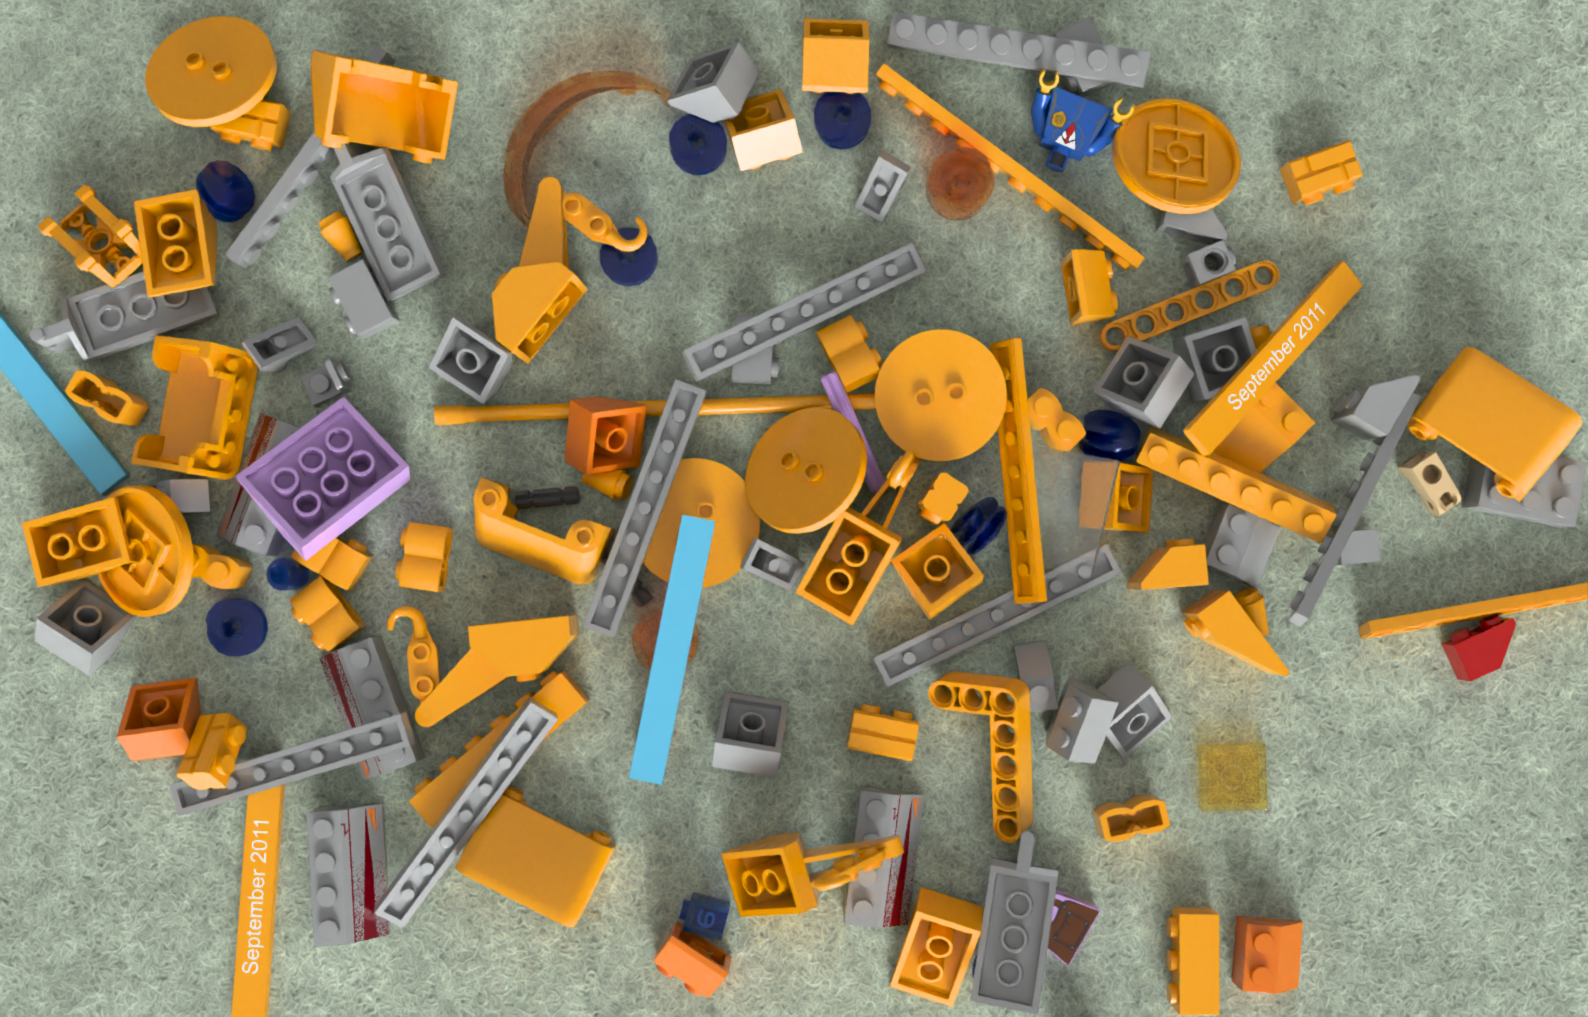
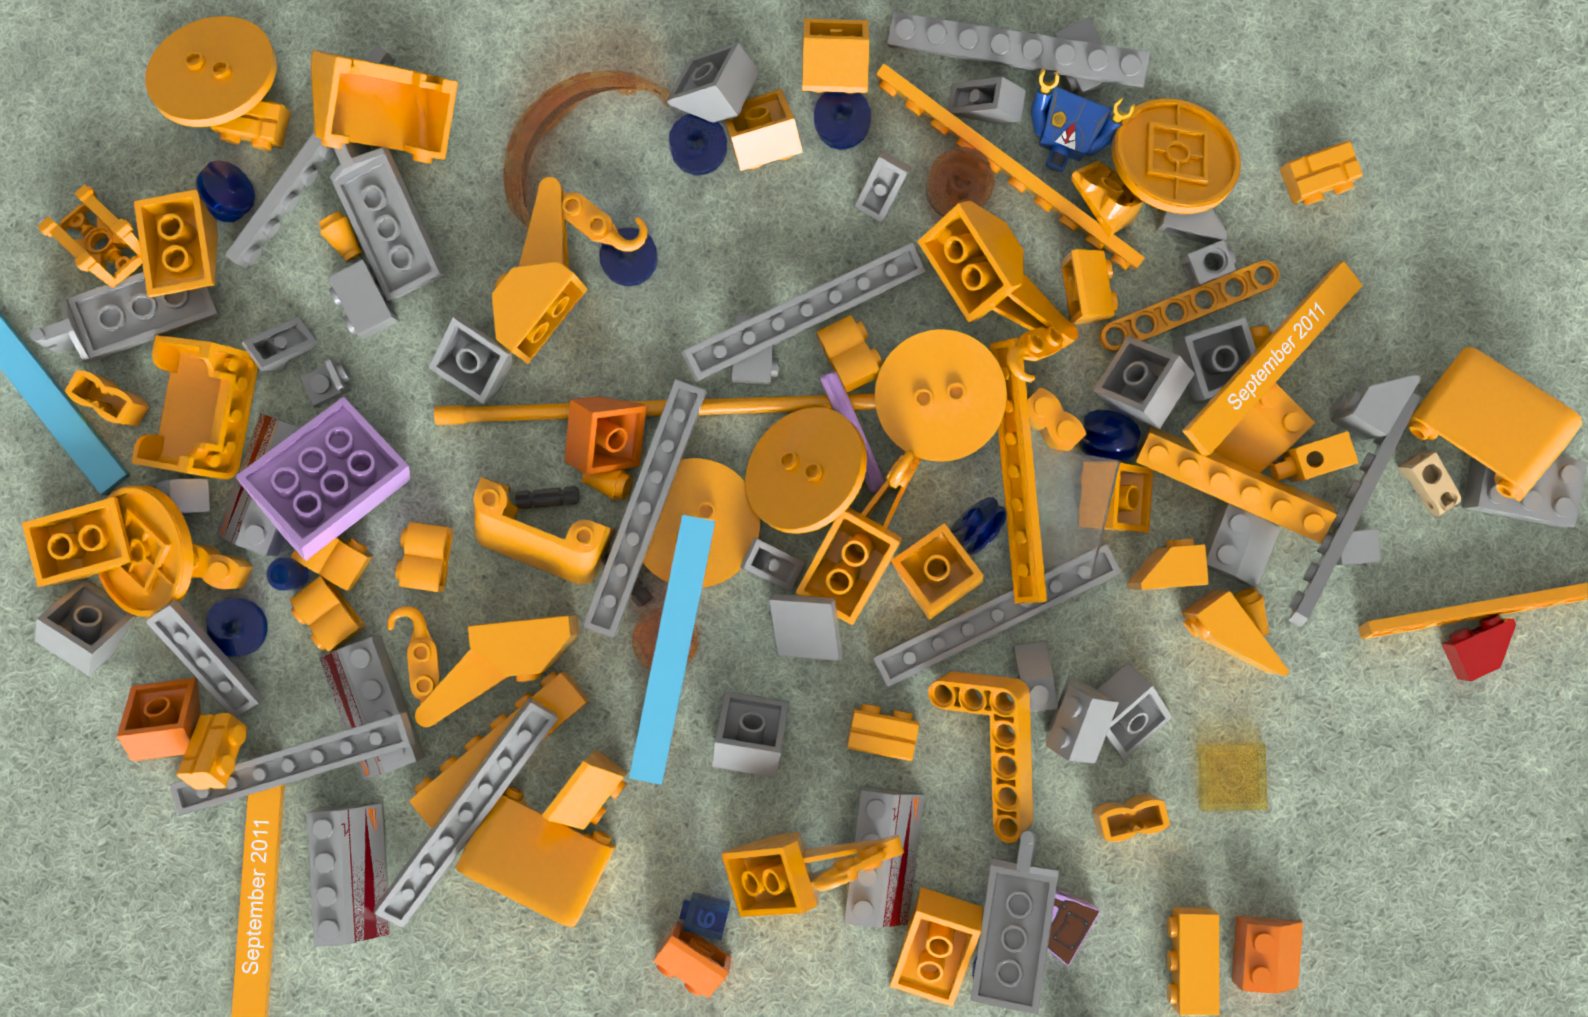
light orange brick [917,473,969,526] -> none
none -> light grey plate [145,600,263,717]
none -> light orange slope [542,749,627,830]
none -> light grey tile [769,594,843,661]
none -> light orange slope [917,201,1078,382]
none -> light grey slope [947,77,1026,124]
none -> light orange slope [1071,160,1144,238]
none -> light orange torso [1270,431,1359,483]

